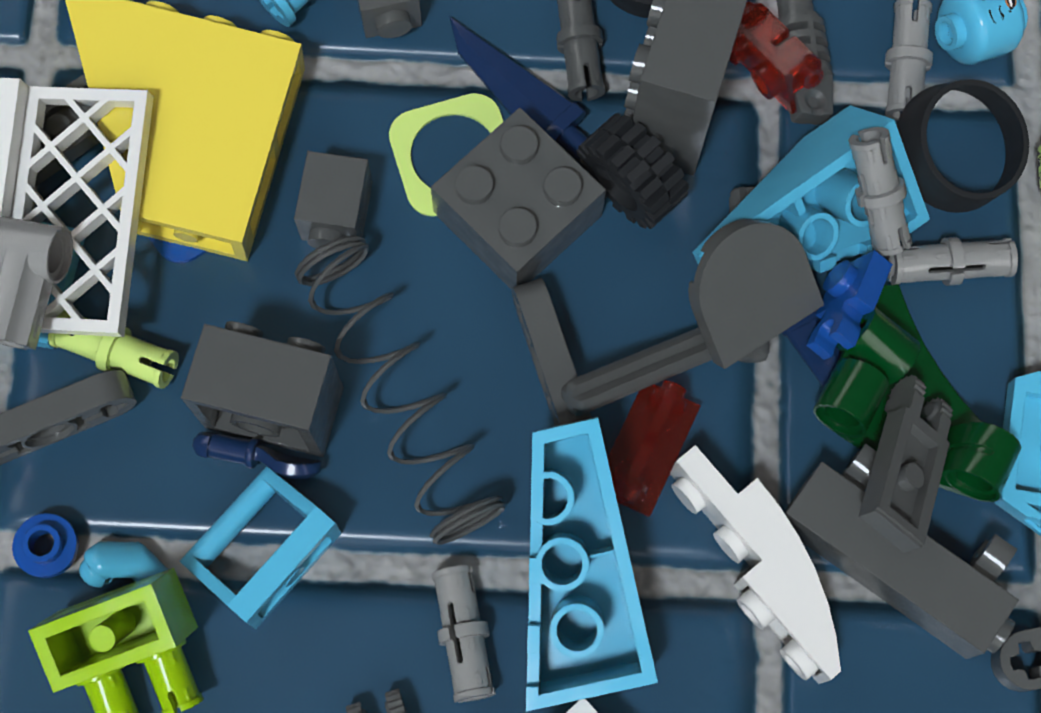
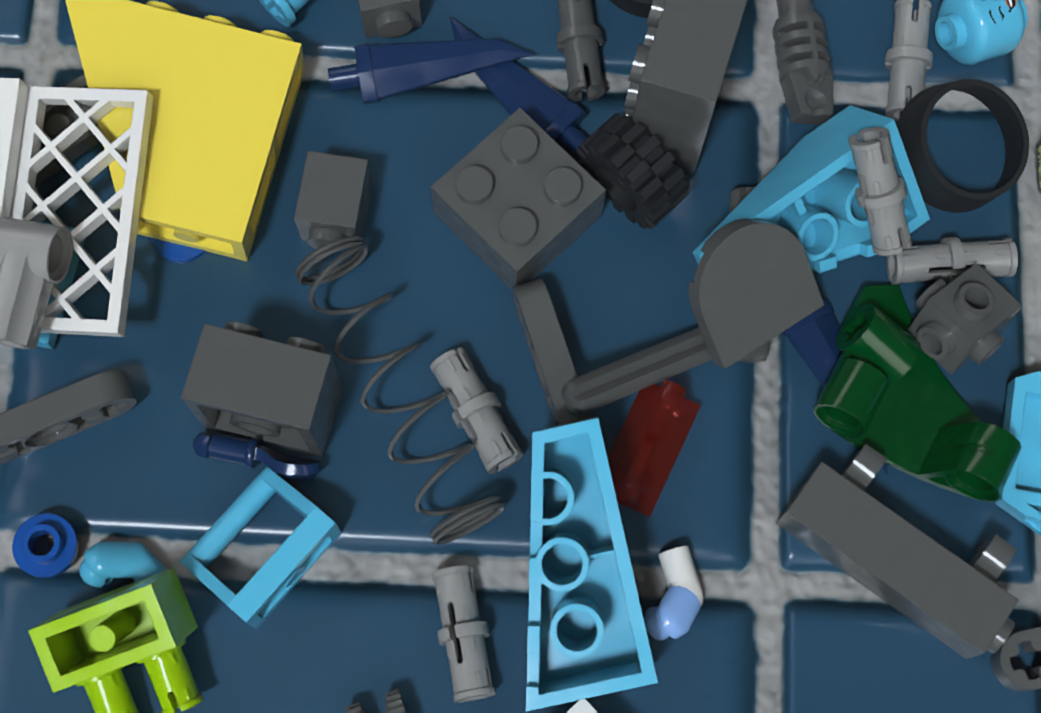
yellowish green pin [48,310,179,389] -> none
yellowish green piece [389,93,503,216] -> none
white slope [670,445,841,684] -> none
clear red hinge [729,2,824,114] -> none
blue plate [806,250,893,360] -> none
dark grey hinge [858,375,953,553] -> none
none -> dark blue bar [328,38,533,104]
none -> light grey pin [430,347,524,474]
none -> light blue arm [644,546,703,641]
none -> dark grey brick [907,263,1022,375]

